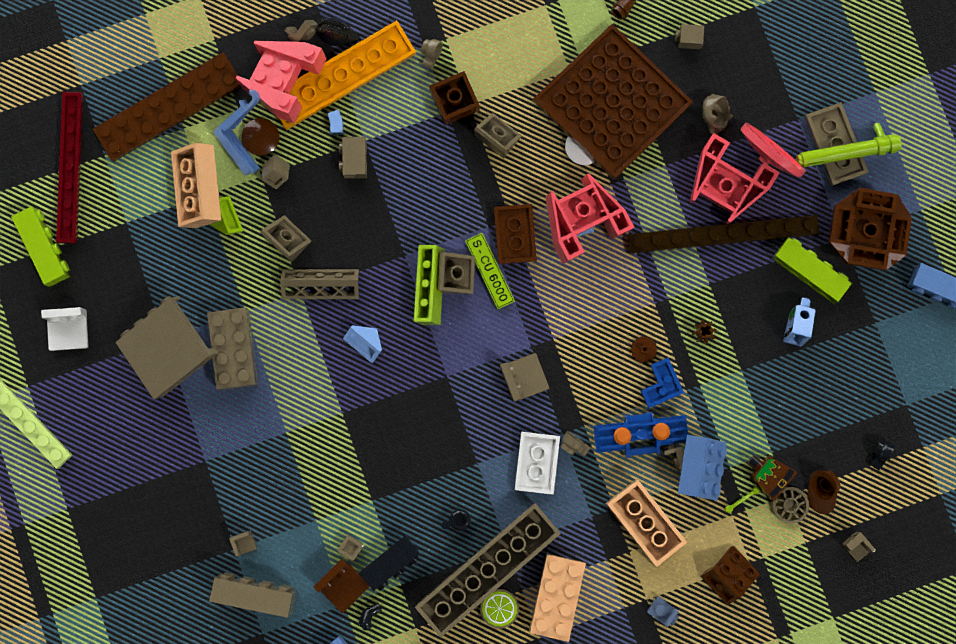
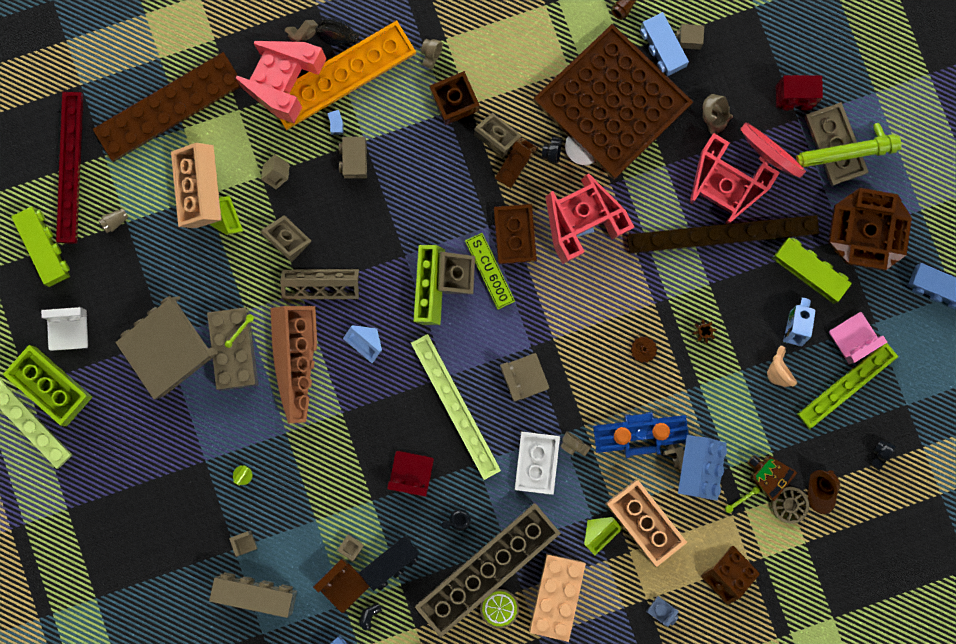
medium blue hinge [213,89,260,175] -> none
reddish brown dish [241,118,280,157] -> none
blue plate [641,357,684,408] -> none
dark tan panel [842,532,876,562] -> none
none -> lime brick [2,345,92,426]
none -> dark tan cone [98,208,129,233]
none -> lime hinge [225,314,254,348]
none -> lime plate [233,465,253,486]
none -> nougat wedge [270,306,317,423]
none -> dark red bracket [387,451,434,497]
none -> yellowish green plate [411,334,501,480]
none -> reddish brown bracket [495,138,538,189]
none -> black piece [542,136,563,164]
none -> lime slope [584,517,623,555]
none -> light blue brick [640,12,689,76]
none -> light nougat hat [767,346,797,387]
none -> dark red brick [776,75,823,110]
none -> lime tile [796,343,898,429]
none -> bright pink bracket [829,312,887,364]

